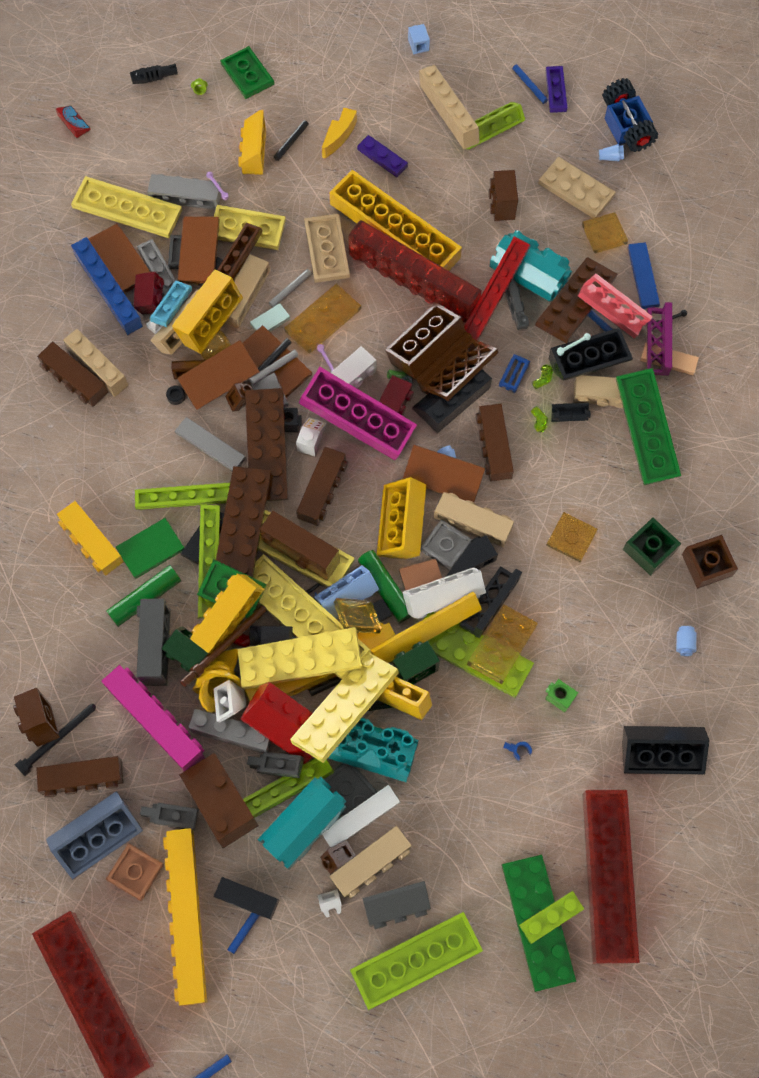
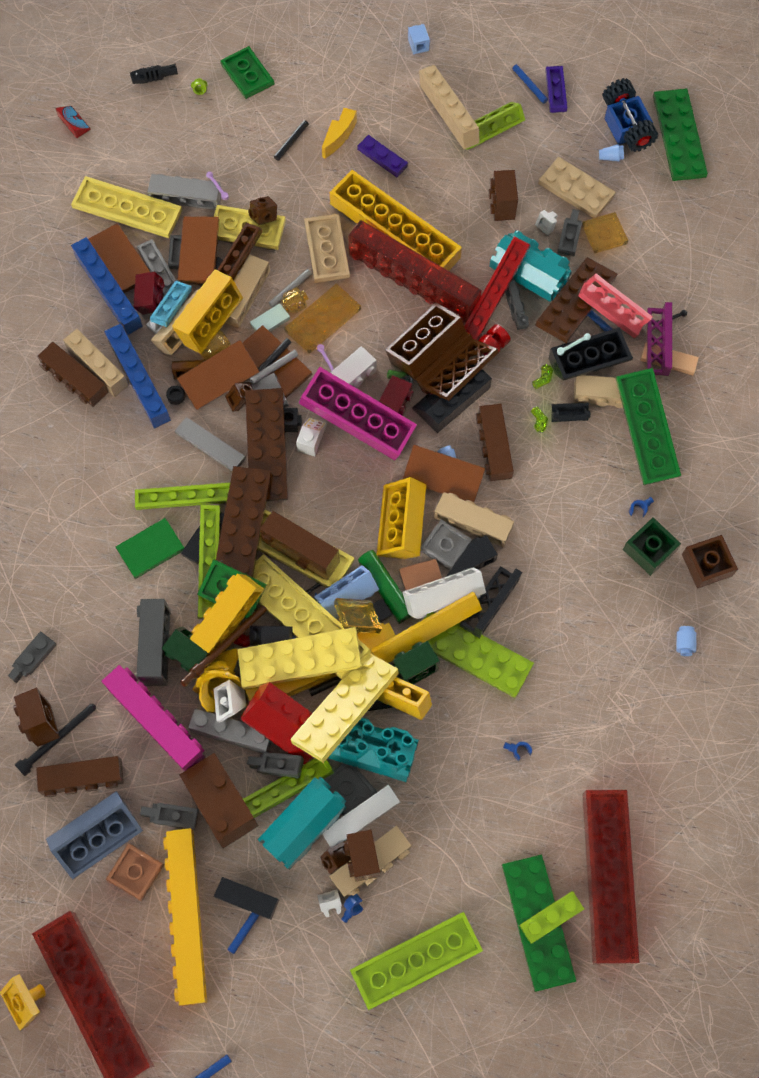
yellow brick [57,501,124,576] -> none
green brick [106,565,181,627] -> none
yellow slope [238,110,266,175] -> none
reddish brown brick [296,446,348,526] -> none
dark grey slope [363,881,431,929] -> none
clear yellow plate [467,605,538,684] -> none
blue tile [499,354,530,393] -> none
bright green brick [545,679,579,713] -> none
clear yellow tile [546,512,598,563] -> none
black slope [622,726,710,775] -> none
blue tile [627,242,660,309] -> none
none -> yellow tile [0,974,46,1030]
none -> dark grey hinge [8,631,57,683]
none -> blue brick [104,324,171,428]
none -> reddish brown brick [248,196,277,225]
none -> clear yellow head [281,287,309,314]
none -> blue piece [341,894,363,923]
none -> reddish brown brick [343,829,380,882]
none -> red wheel [478,324,511,355]
none -> white tile [535,210,558,236]
none -> dark grey hinge [557,209,582,257]
none -> blue piece [629,497,654,517]
none -> green plate [653,88,708,181]

